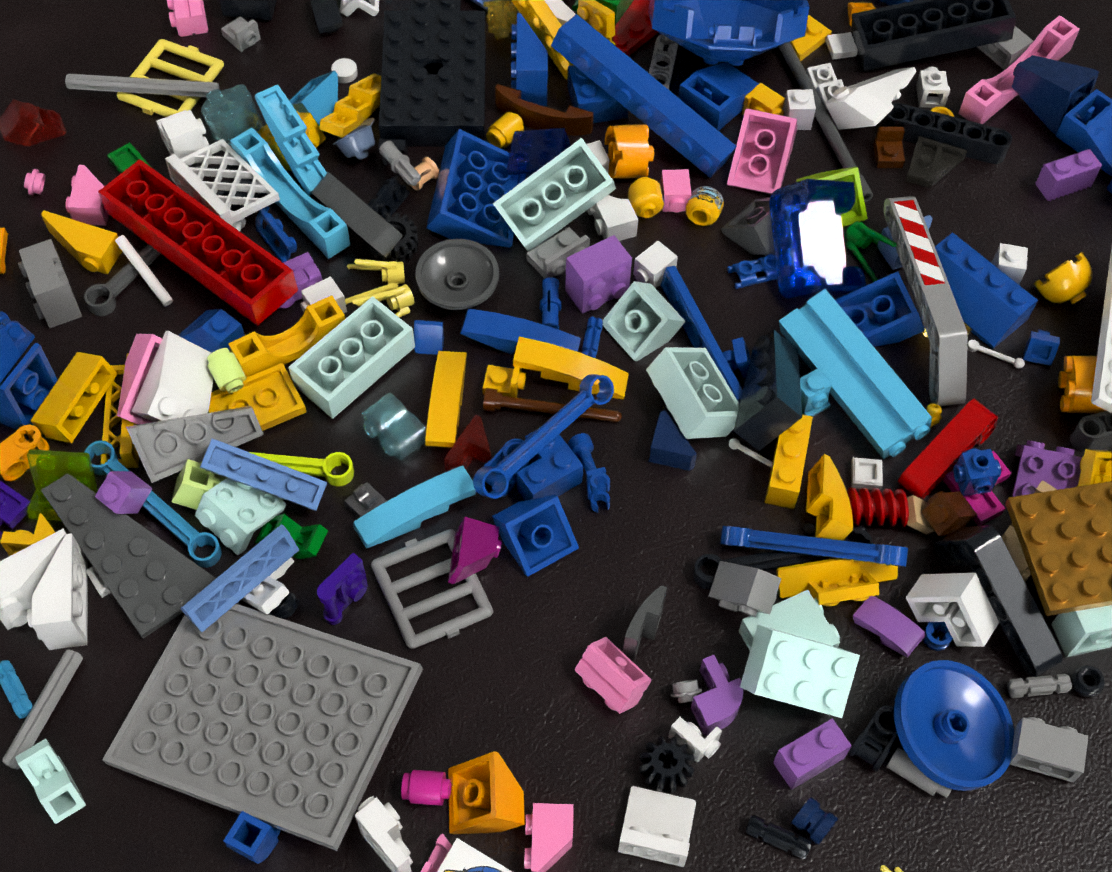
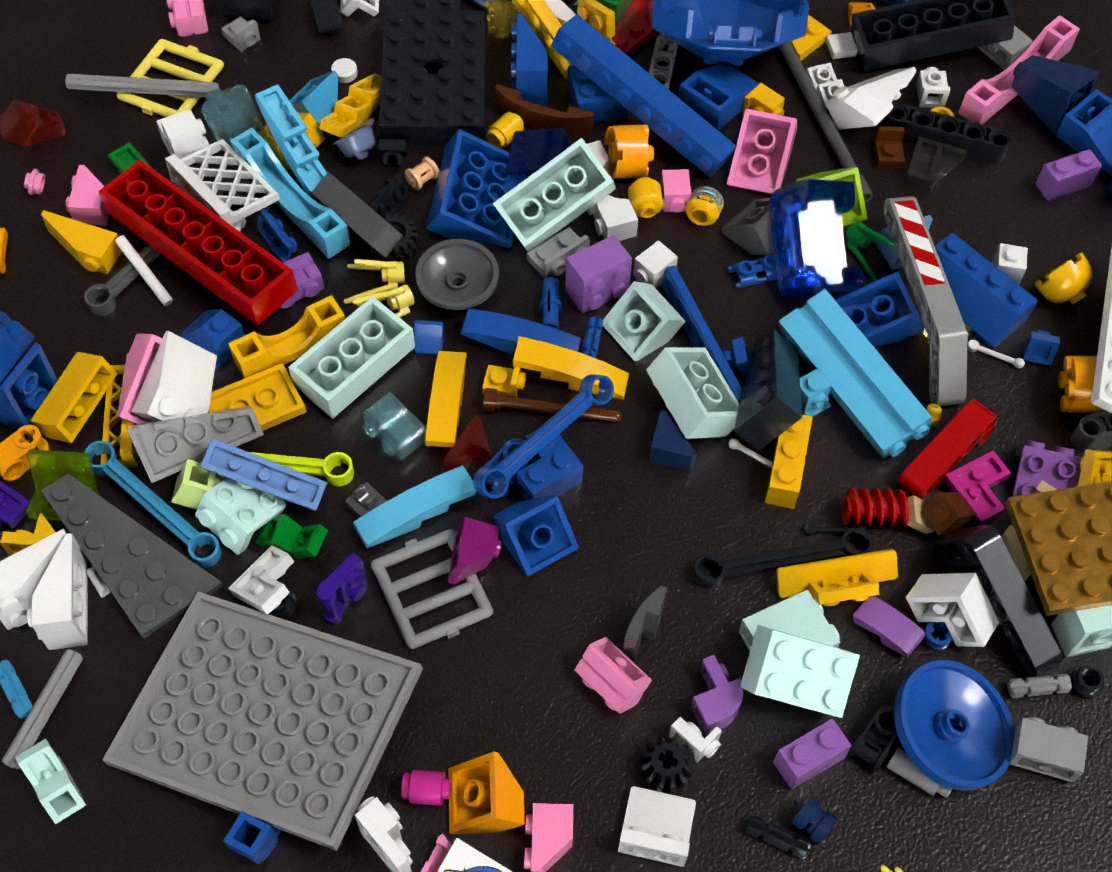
light grey wedge [18,239,82,328] -> none
medium lavender brick [95,471,153,514] -> none
medium blue fence [180,524,299,632] -> none
yellowish green brick [207,348,247,393] -> none
white brick [300,276,347,313] -> none
light grey axle [379,141,421,186] -> none
blue bar [568,433,610,513] -> none
light grey plate [671,679,702,703] -> none
light grey brick [709,561,782,617] -> none
blue piece [720,526,908,567] -> none
white brick [783,89,816,130] -> none
yellow slope [806,454,853,540] -> none
white tile [851,457,883,491] -> none
blue brick [953,448,1001,496] -> none

